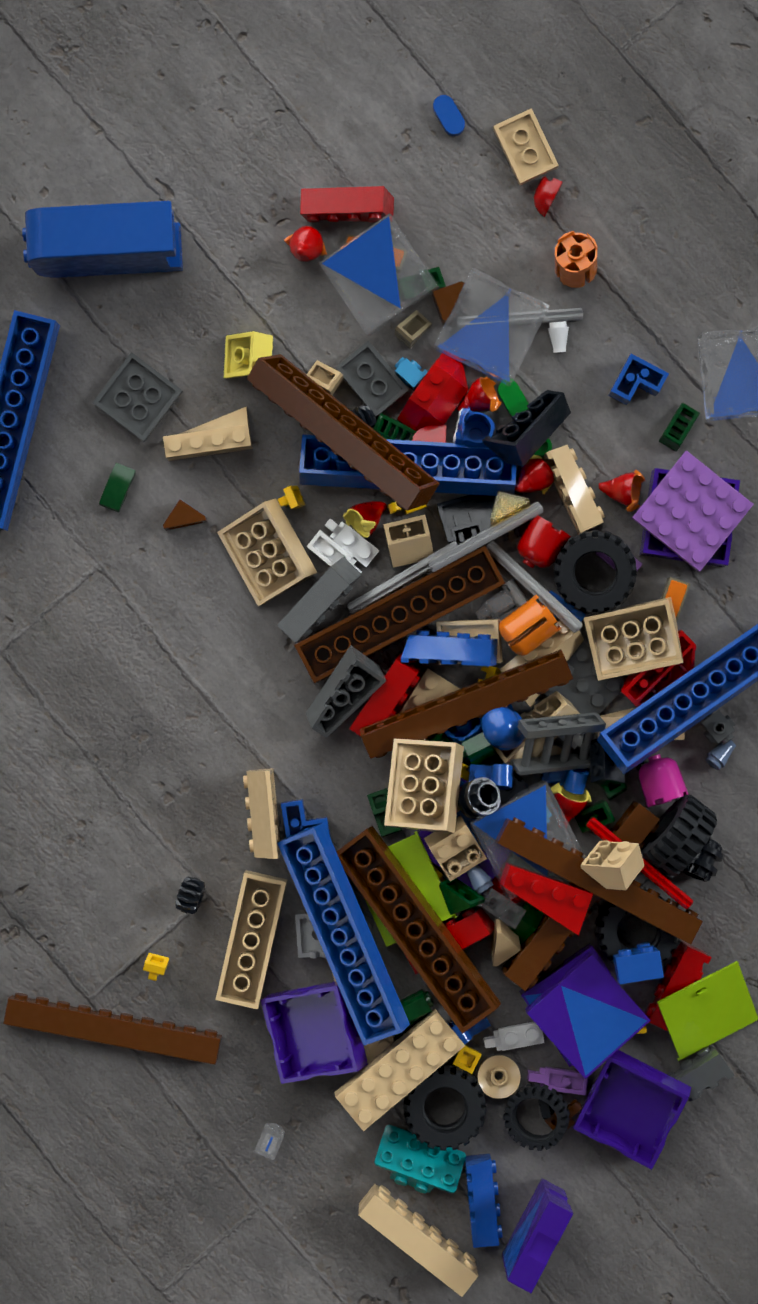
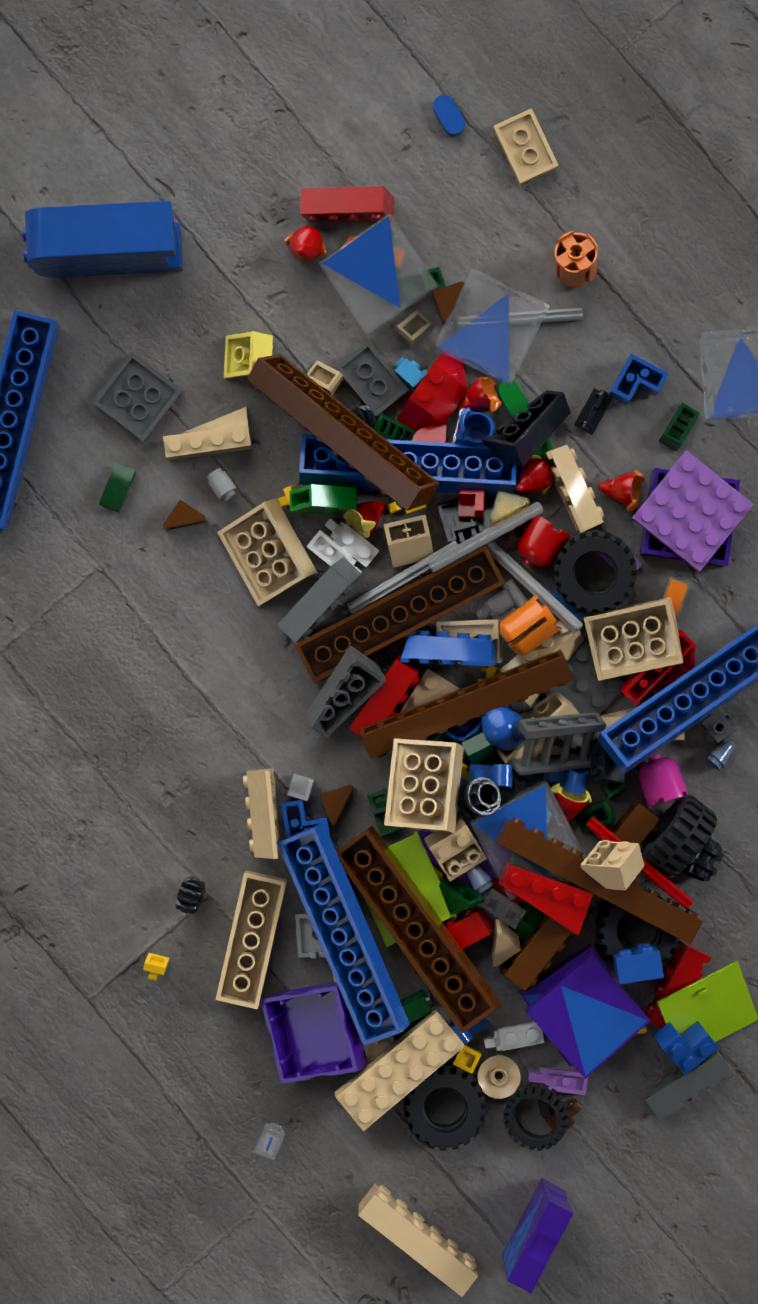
reddish brown brick [3,993,222,1065] -> none
teal bracket [374,1125,466,1193] -> none
blue wedge [465,1153,503,1248] -> none
red brick [534,176,563,217] -> none
white cone [548,321,569,353] -> none
dark purple tile [573,1050,692,1170] -> none
none -> light grey brick [206,468,237,501]
none -> light grey panel [287,773,314,801]
none -> green brick [289,484,358,515]
none -> reddish brown slope [321,784,353,826]
none -> red panel [458,490,484,518]
none -> black hinge [574,388,613,435]
none -> blue brick [653,1021,719,1075]

